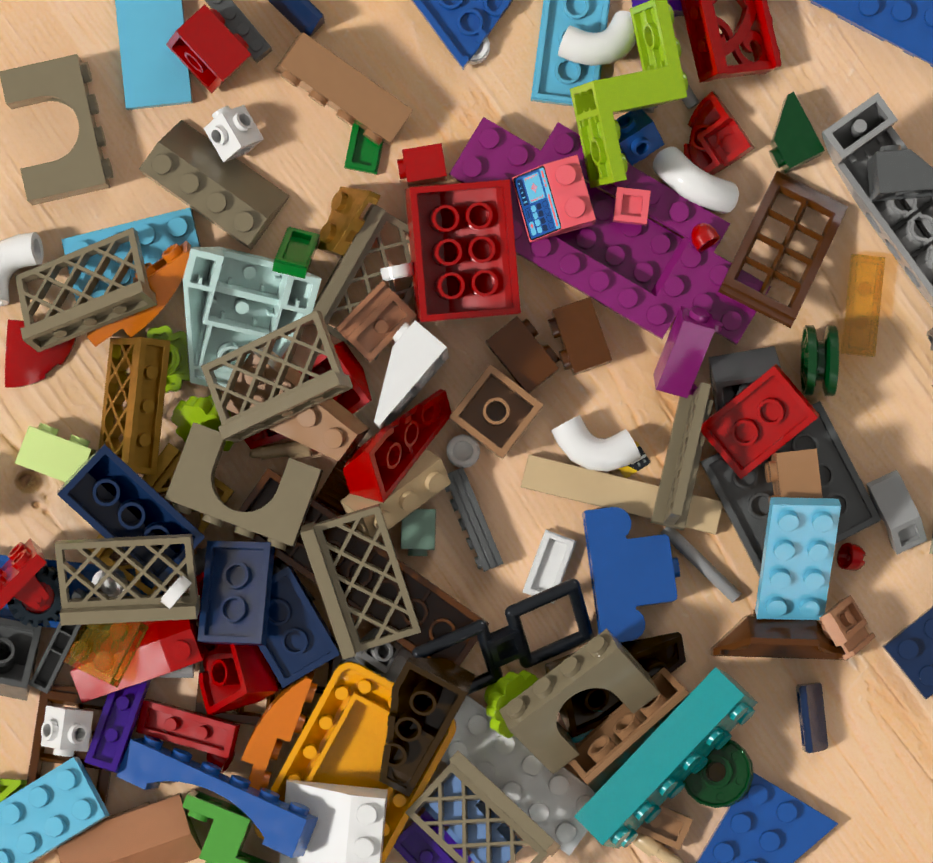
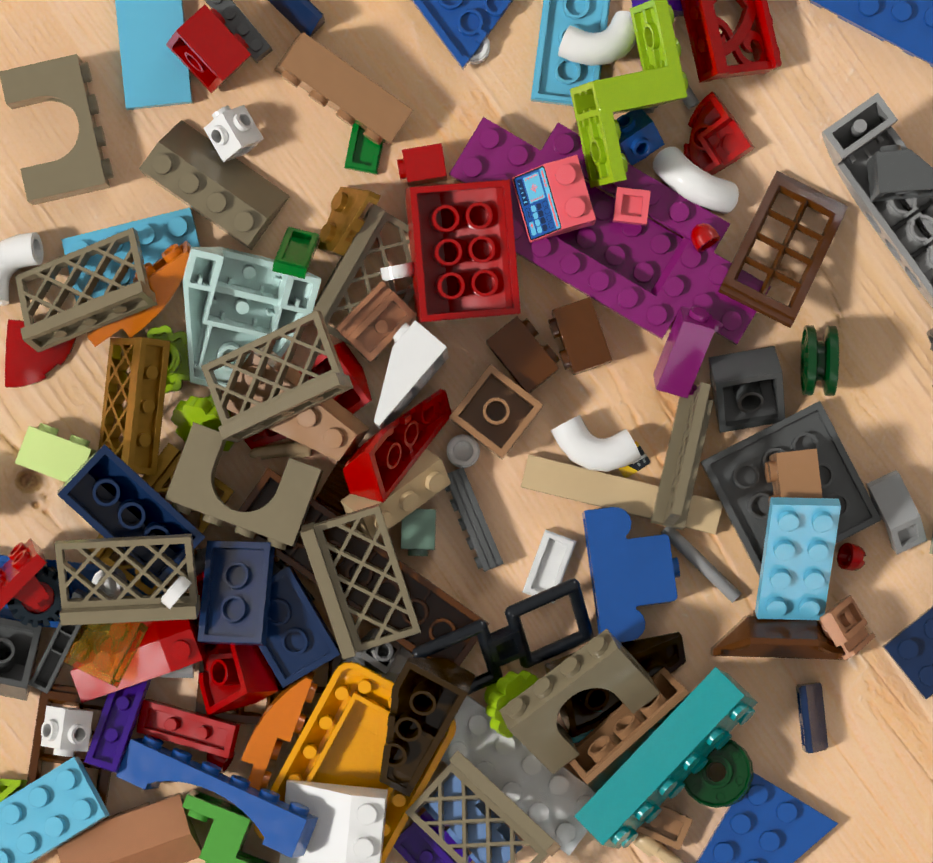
red plate [700,364,819,479] -> none
dark green slope [769,92,825,173] -> none
clear yellow tile [841,254,885,357] -> none

